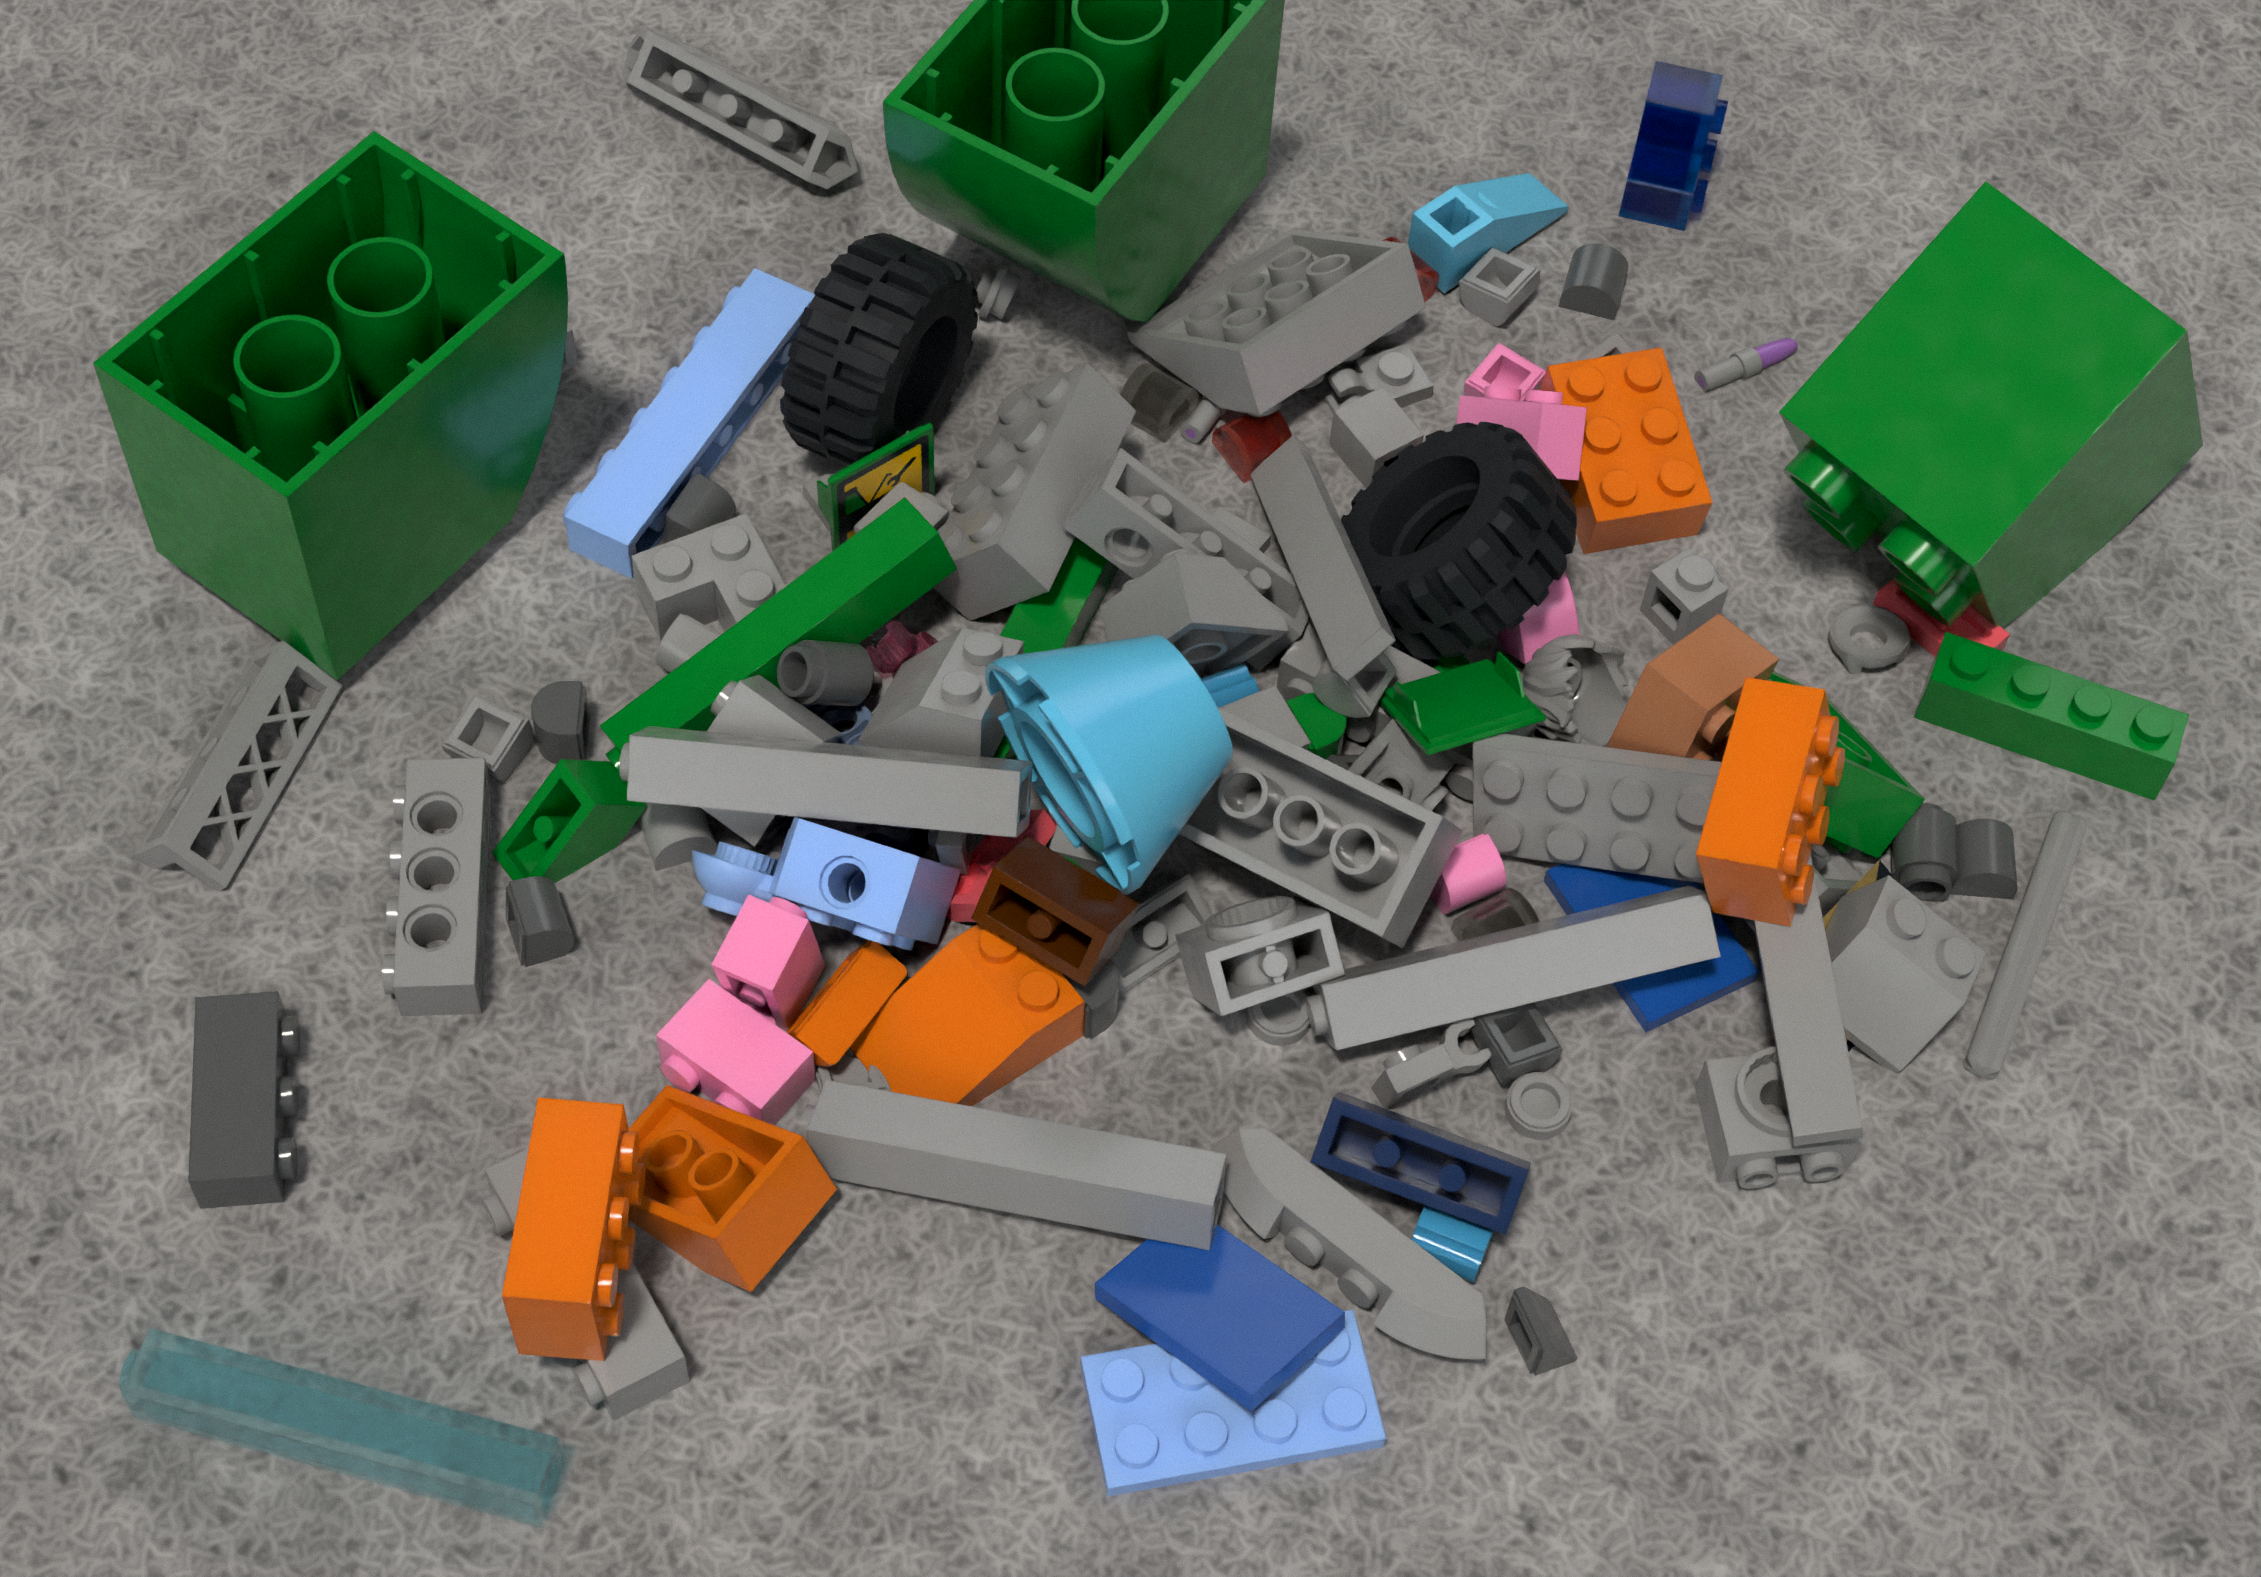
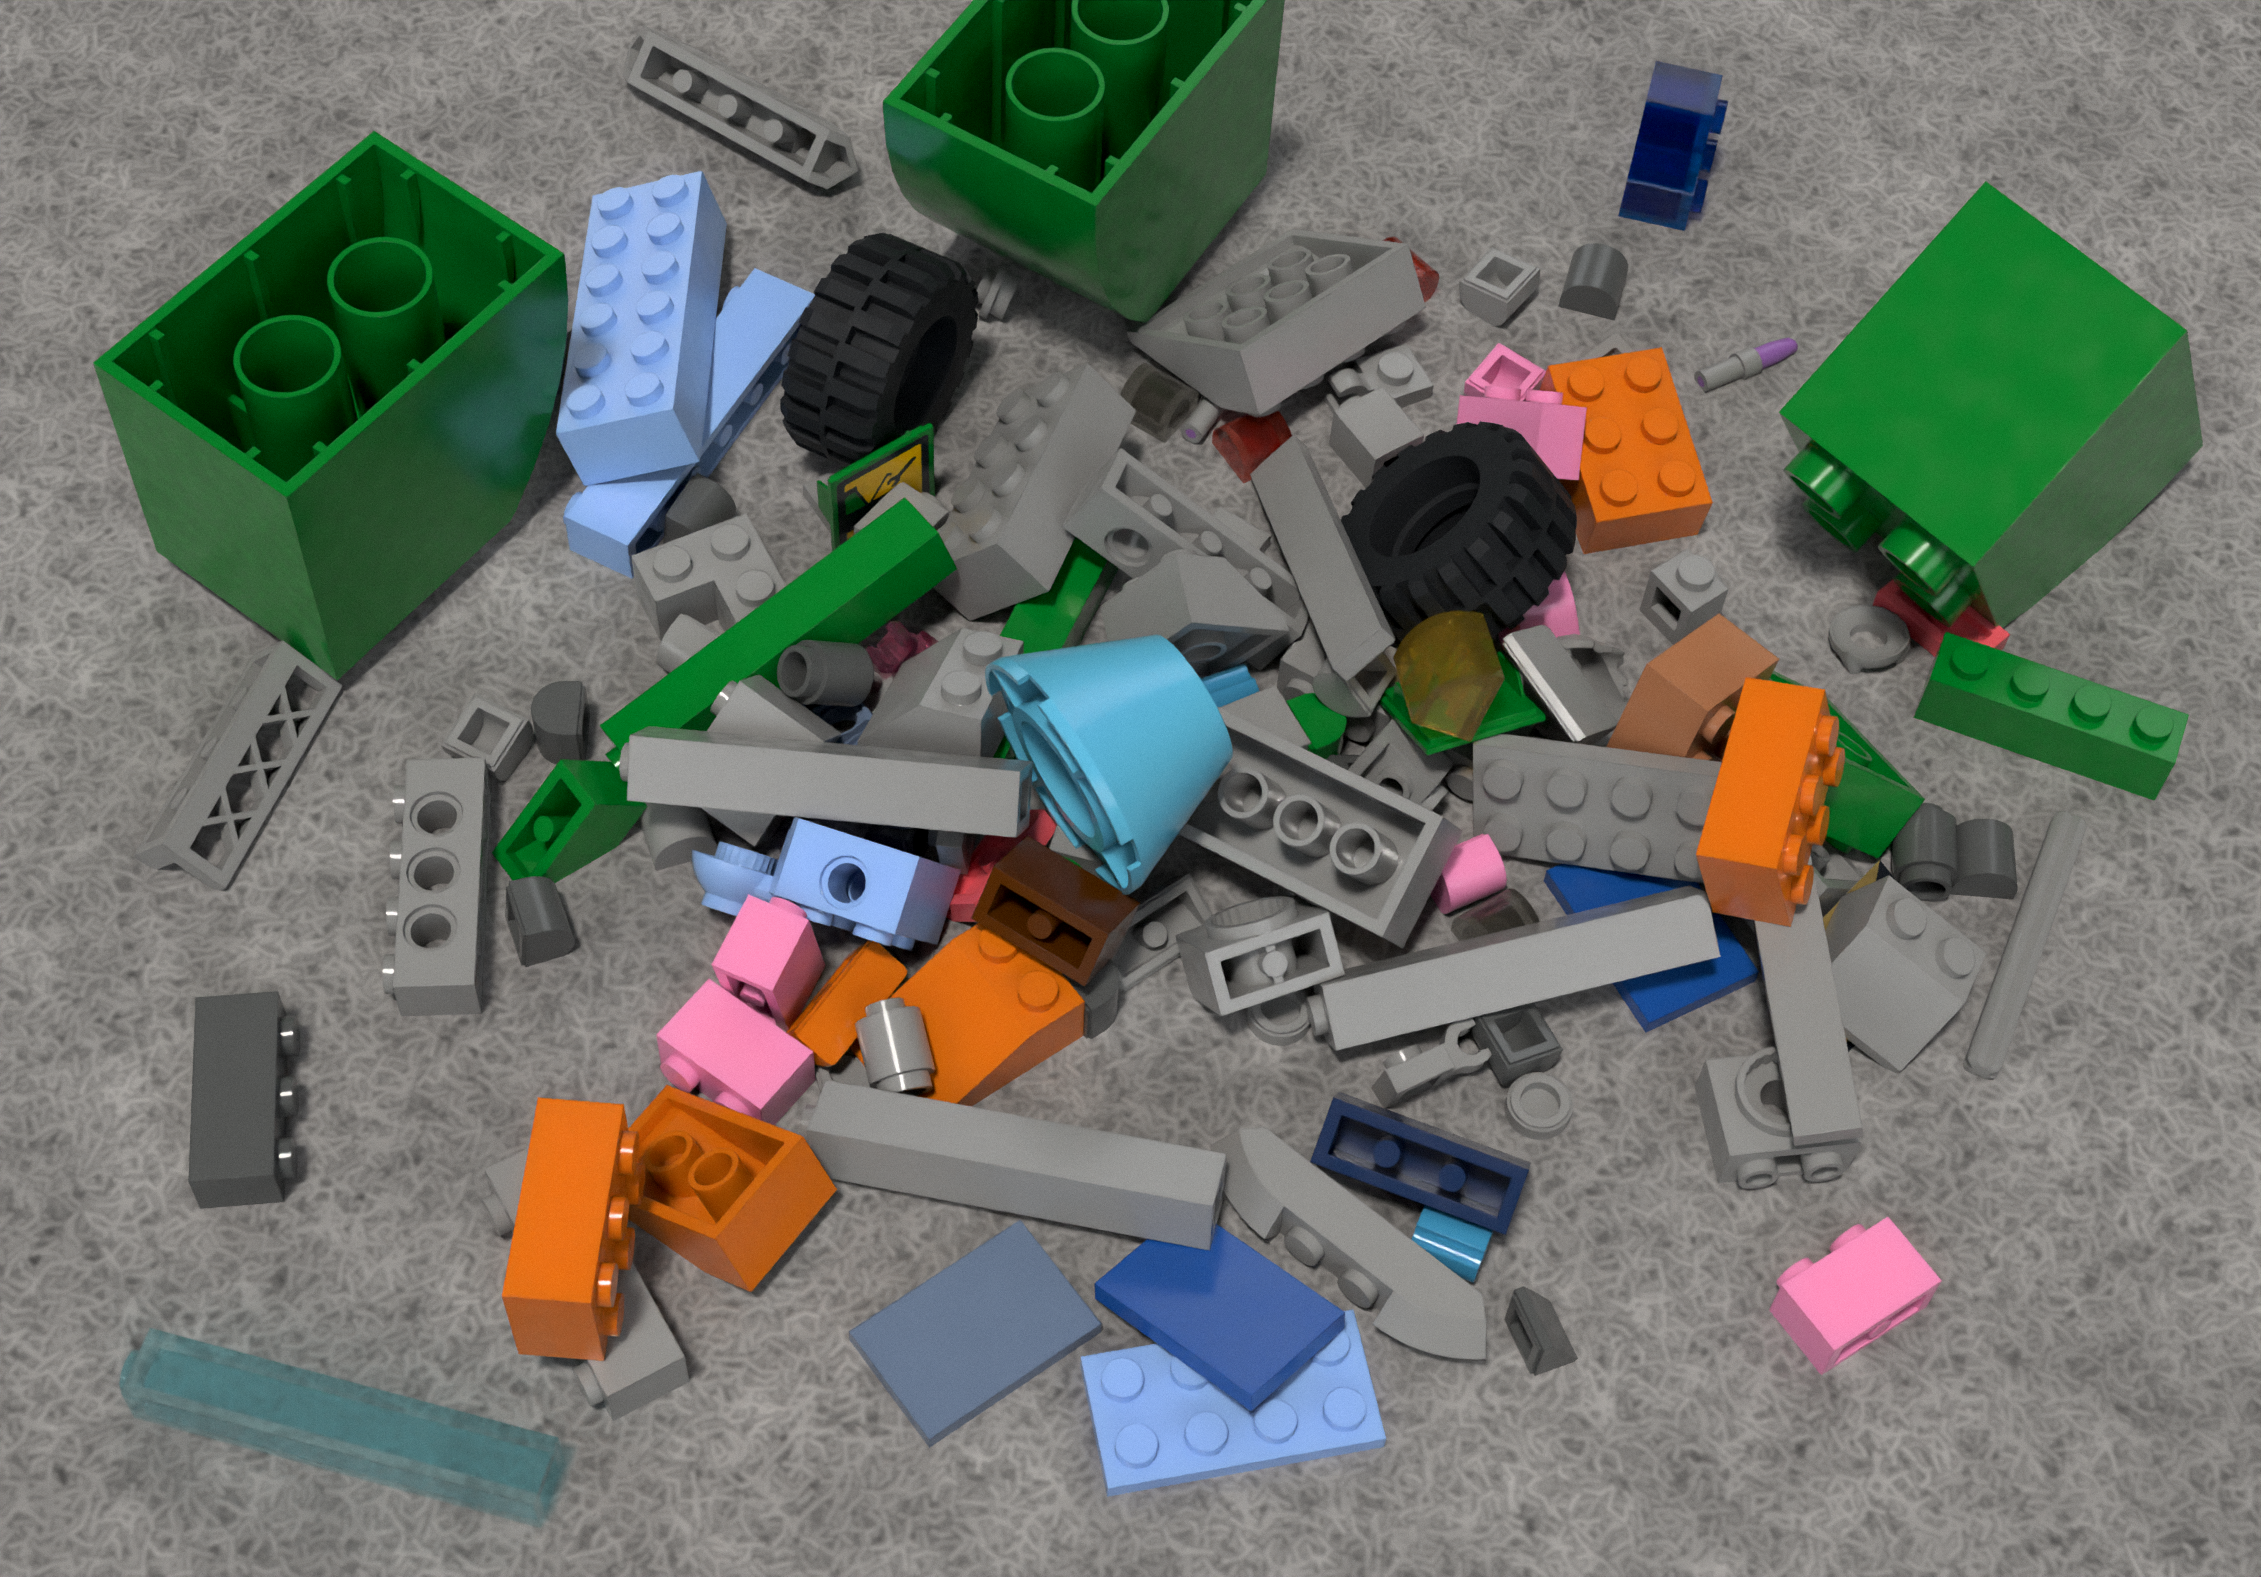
medium azure slope [1408,173,1569,293] -> none
none -> light blue brick [556,171,727,486]
none -> sand blue tile [849,1220,1102,1448]
none -> light grey brick [855,998,935,1096]
none -> clear yellow brick [1393,610,1505,742]
none -> light grey slope [1502,625,1617,745]
none -> bright pink brick [1769,1217,1942,1375]

